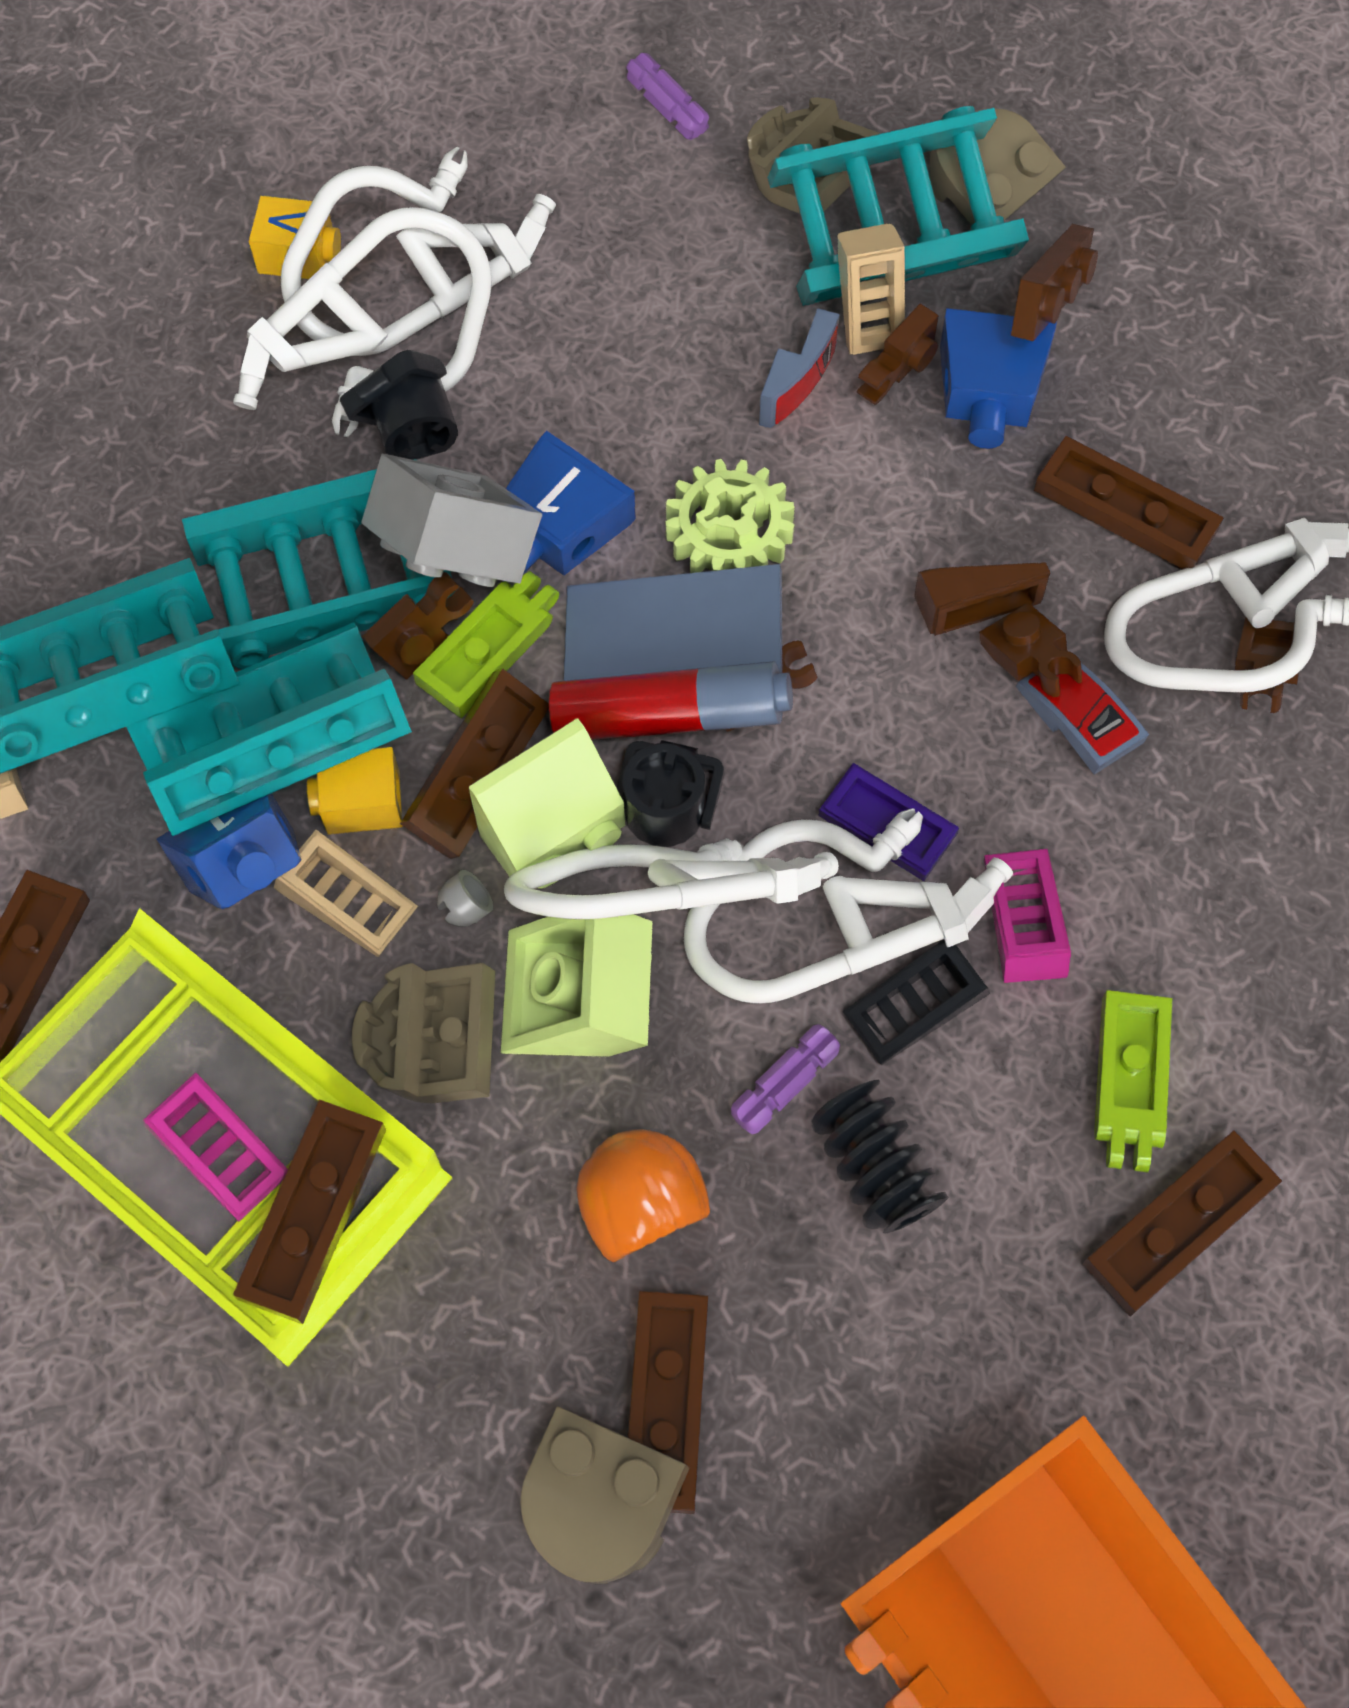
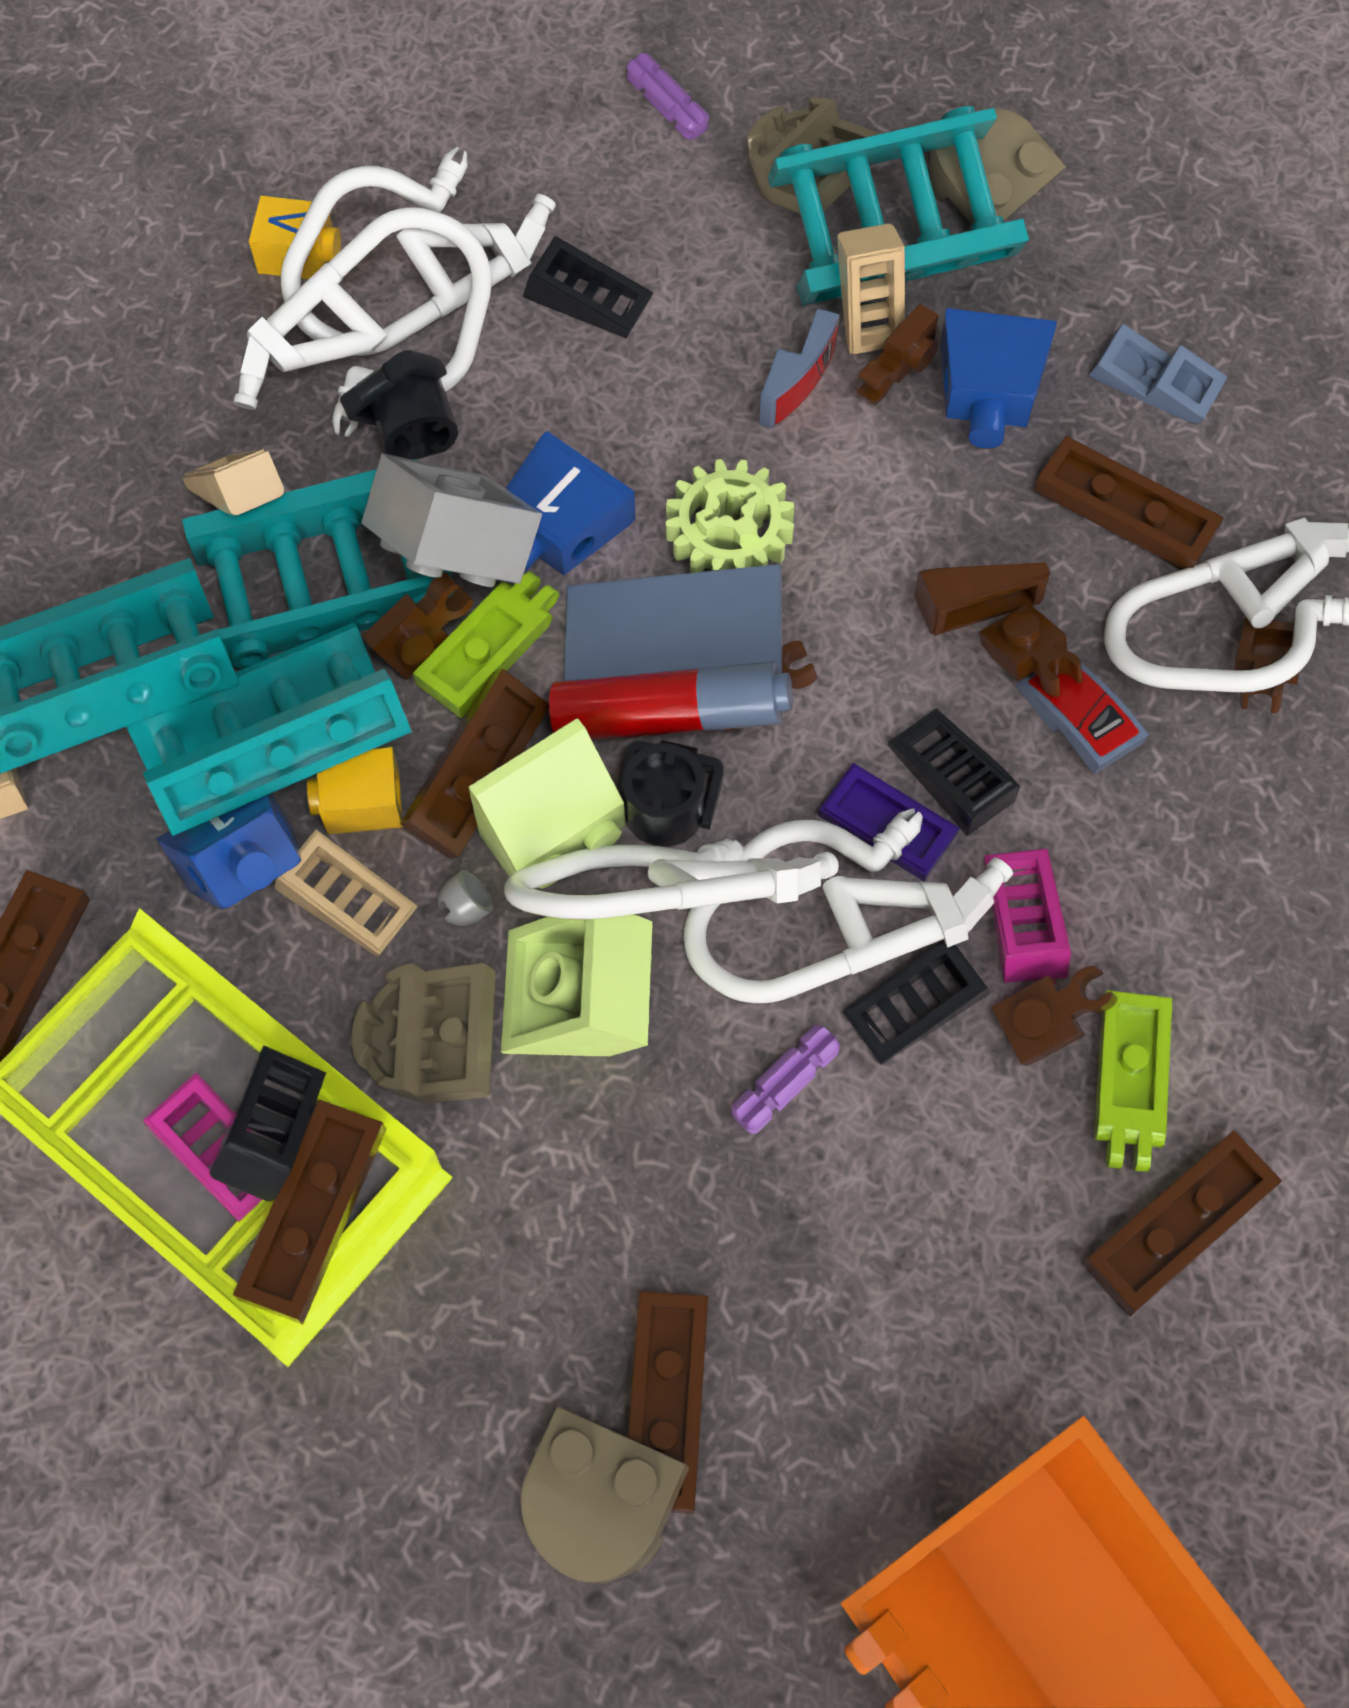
orange piece [576,1129,710,1262] -> none
black piece [811,1079,949,1234] -> none
reddish brown plate [1011,224,1098,341] -> none
none -> tan slope [182,449,284,515]
none -> black slope [209,1046,326,1201]
none -> black slope [523,236,653,339]
none -> black slope [888,708,1020,836]
none -> reddish brown plate [992,966,1118,1066]
none -> sand blue slope [1089,323,1227,424]

